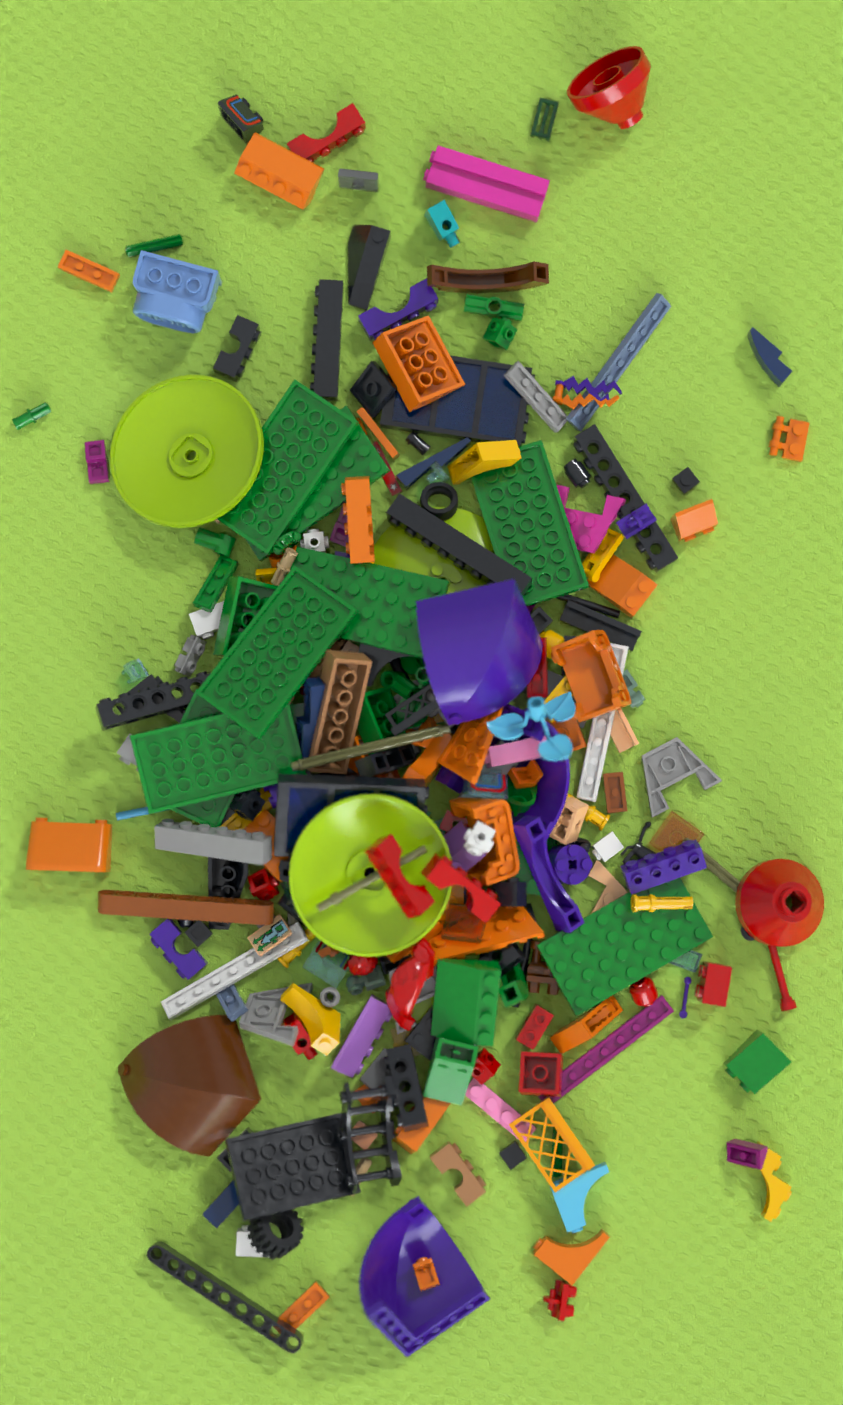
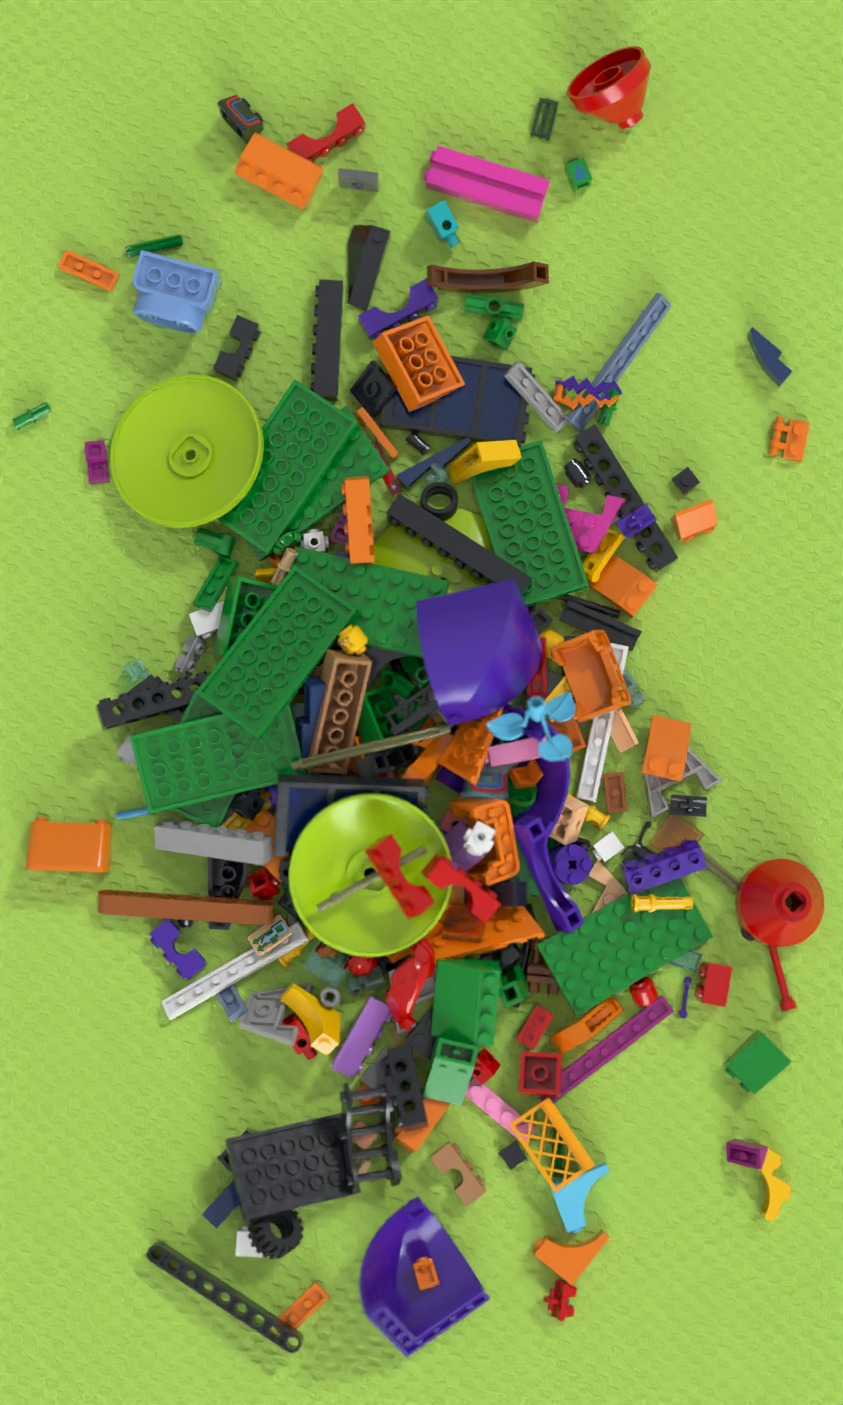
reddish brown panel [117,1015,261,1157] -> none
black plate [184,921,213,947] -> none
none -> yellow head [338,625,368,656]
none -> green brick [565,157,593,191]
none -> green axle [597,388,620,427]
none -> orange slope [640,715,692,782]
none -> black hips [670,794,708,817]

